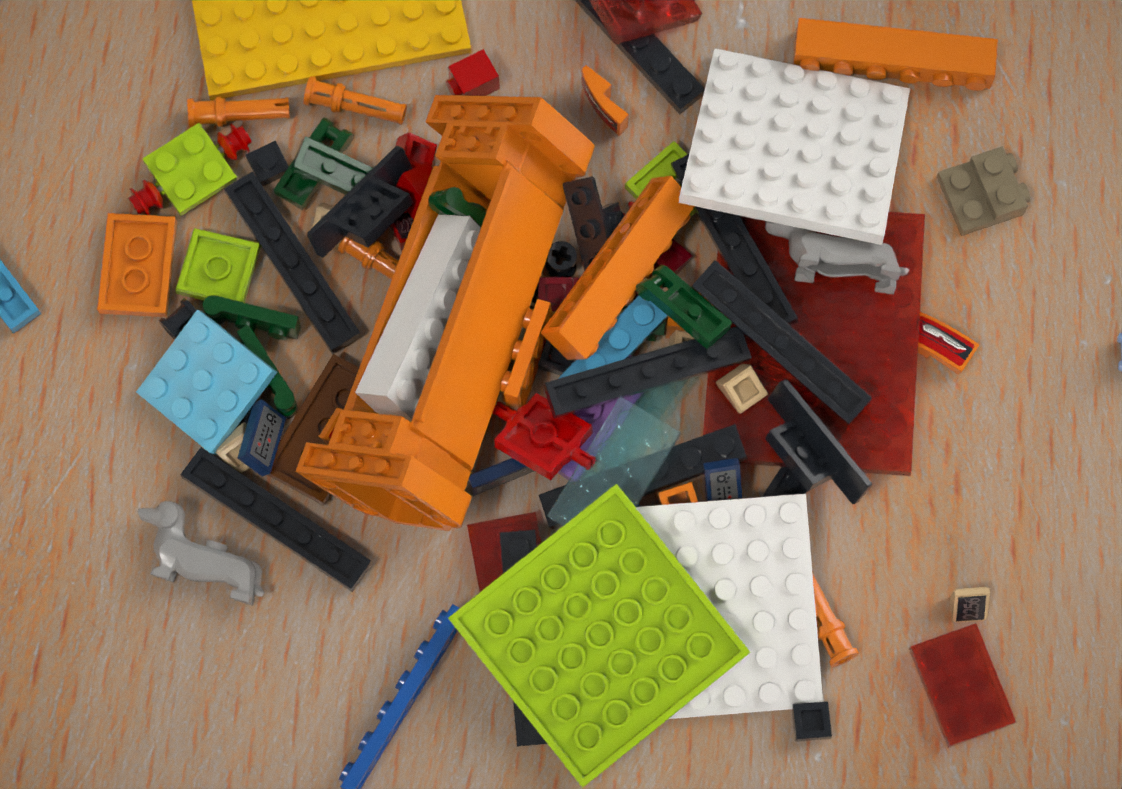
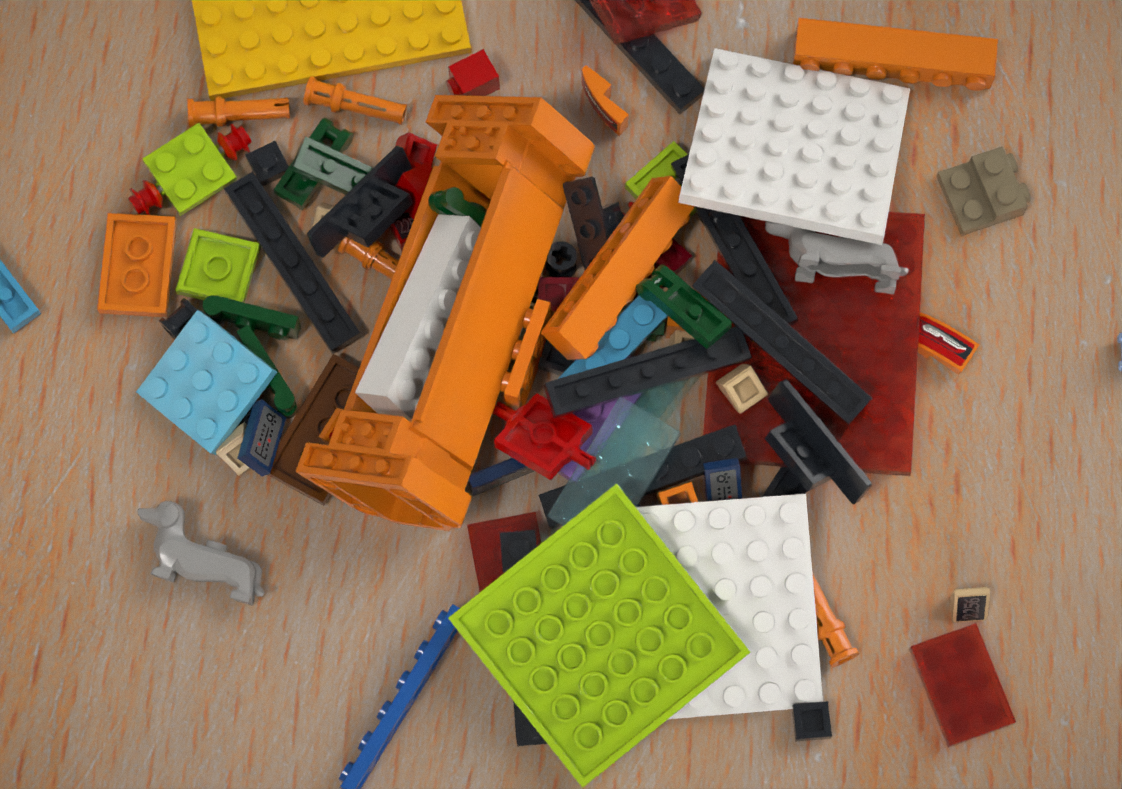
black plate [180,447,372,592] -> none

